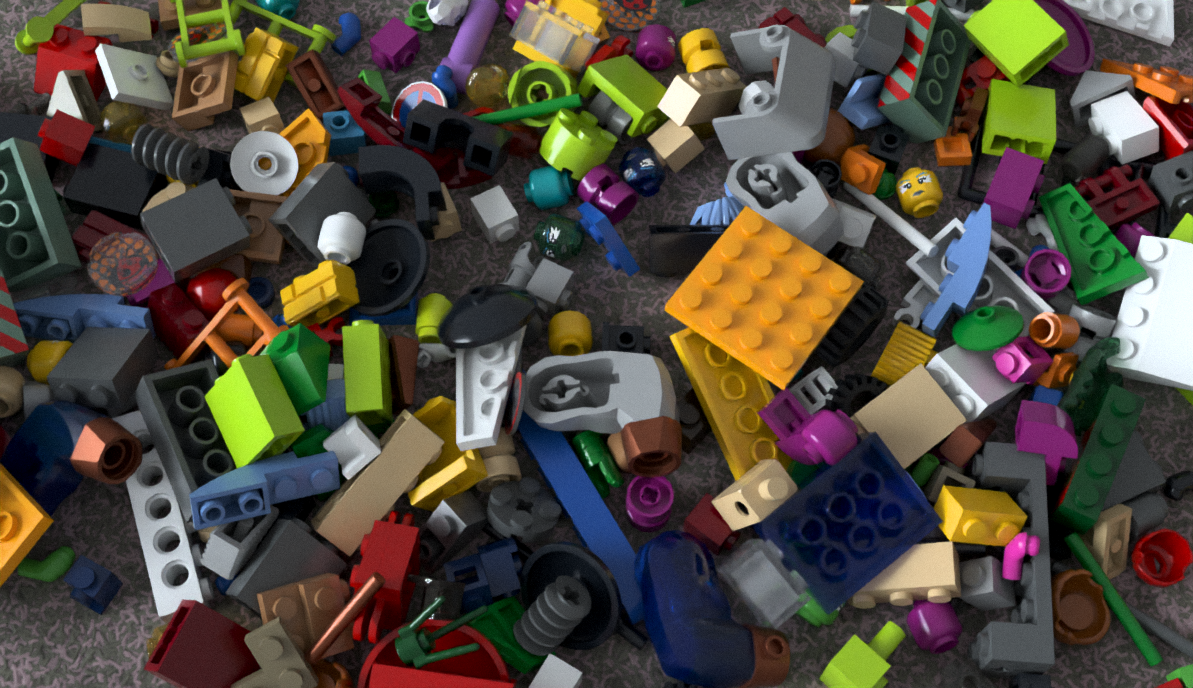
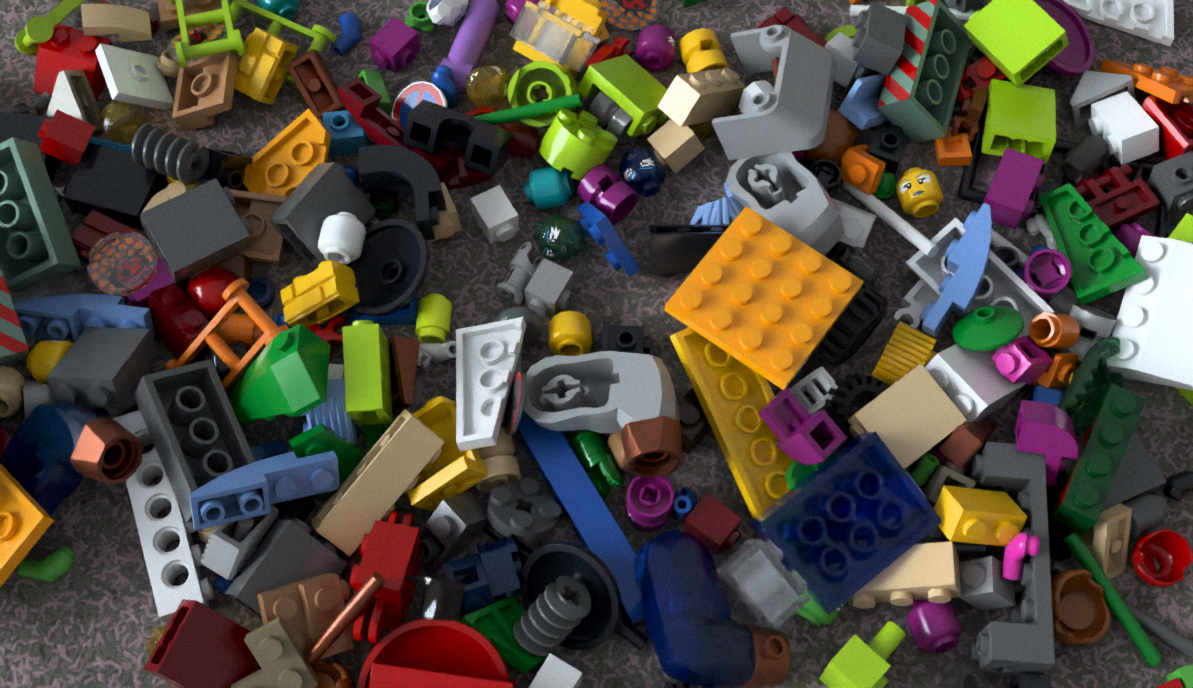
dark blue brick [63,555,123,615] -> none
lime brick [204,354,305,468] -> none
white dish [230,131,298,195] -> none
tan brick [239,97,285,134] -> none
white panel [323,415,382,480] -> none
dark green plant [395,596,489,669] -> none
black dish [437,284,538,349] -> none
tan torso [711,459,798,531] -> none
magenta head [802,409,859,465] -> none
none -> blue arm [673,487,698,521]

